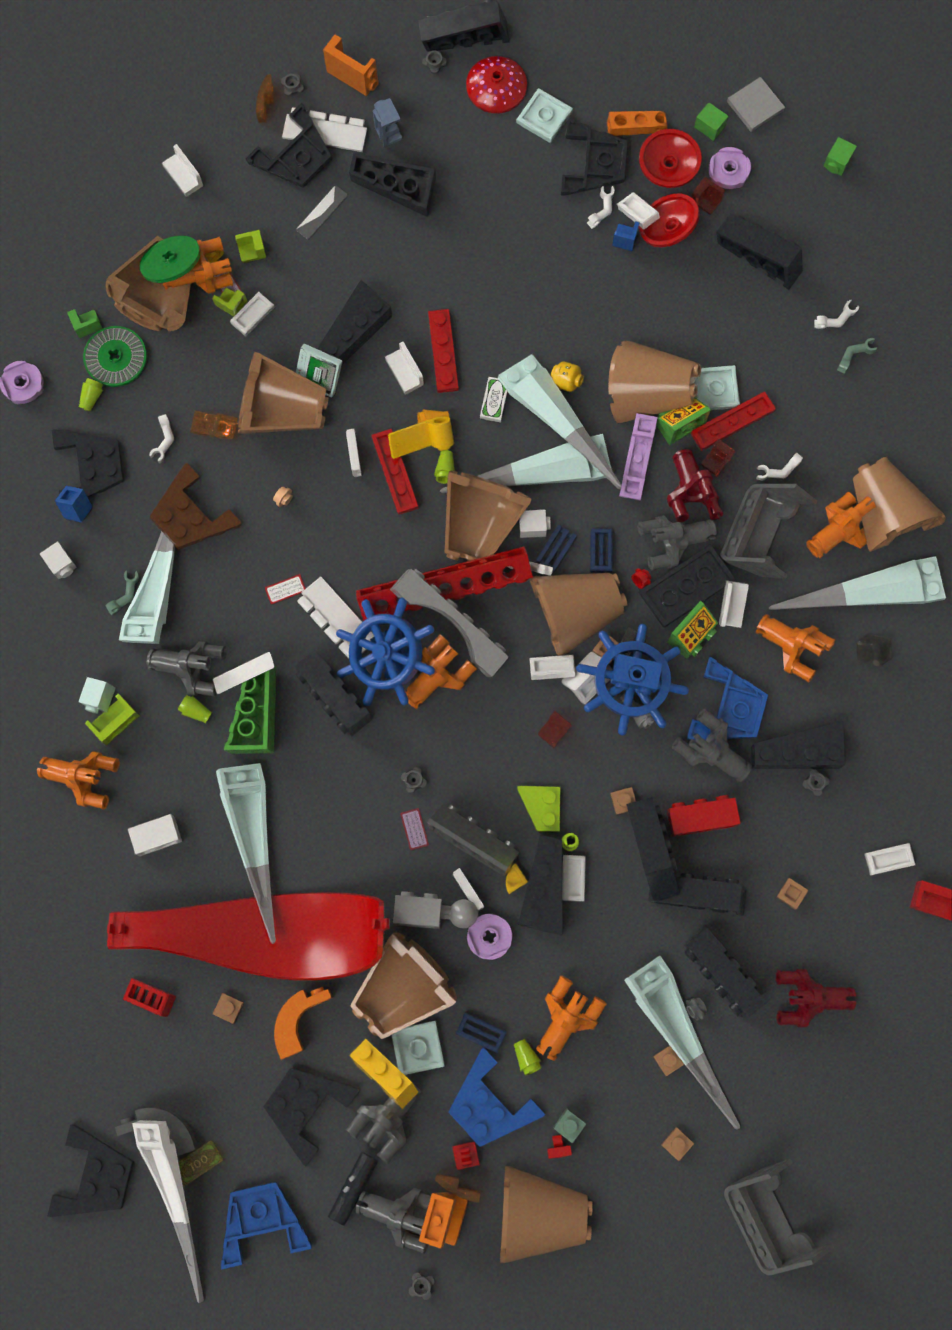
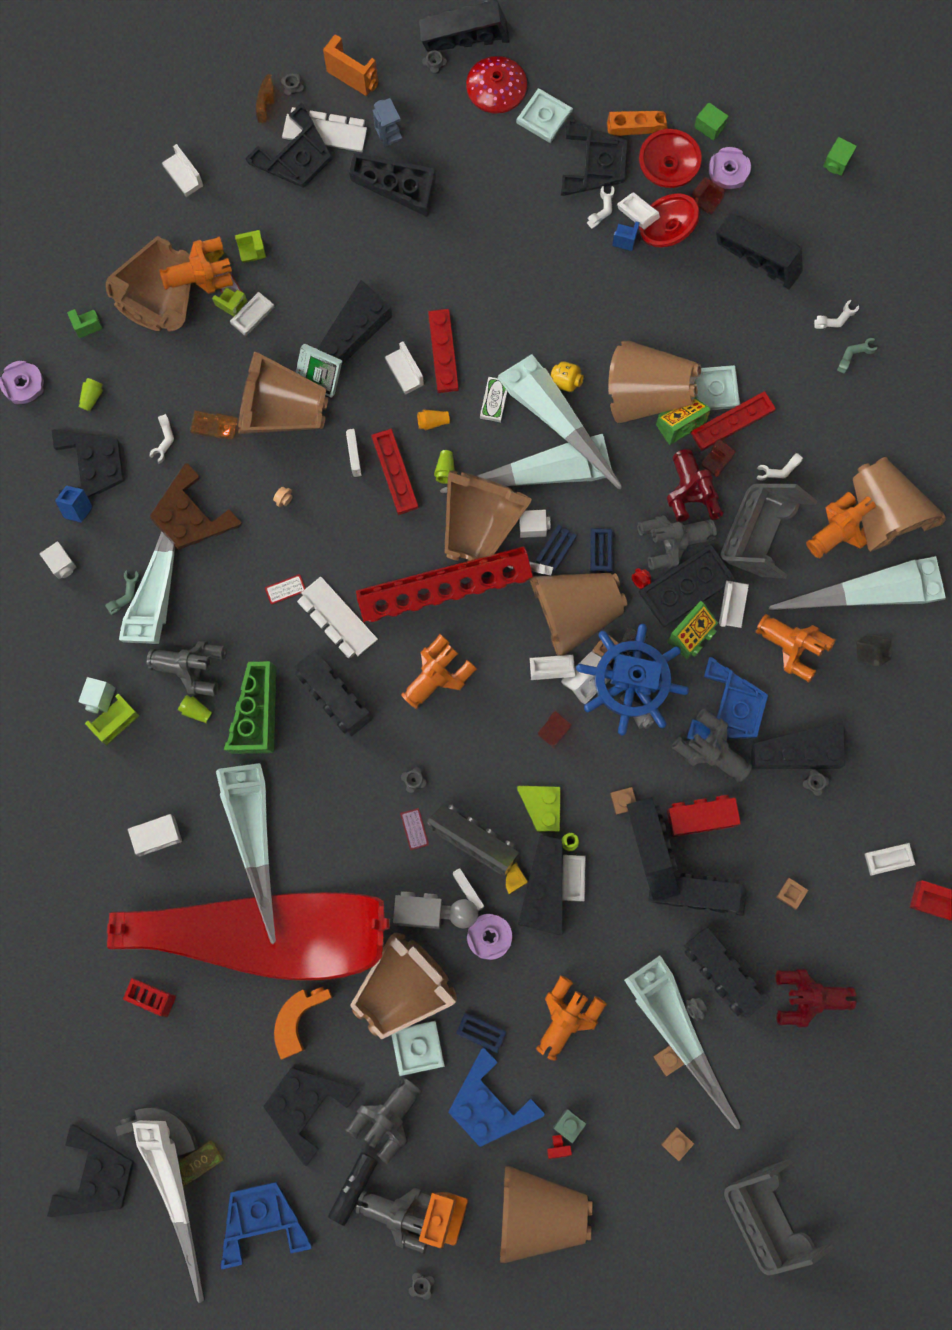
orange wheel [37,751,120,810] -> none
piece [83,326,147,387] -> none
green piece [140,236,201,283] -> none
white sticker [213,652,274,694] -> none
medium nougat plate [213,993,244,1024] -> none
dark grey sticker [296,186,347,239] -> none
blue piece [336,597,435,706] -> none
yellow arch [349,1039,418,1109] -> none
yellow door [388,416,454,459] -> none
light grey arch [390,569,508,677] -> none
clear orange slope [435,1174,481,1203] -> none
red tile [452,1141,480,1170] -> none
lime cone [514,1039,542,1076] -> none
lavender slope [619,413,658,501] -> none
light grey tile [727,77,785,132] -> none

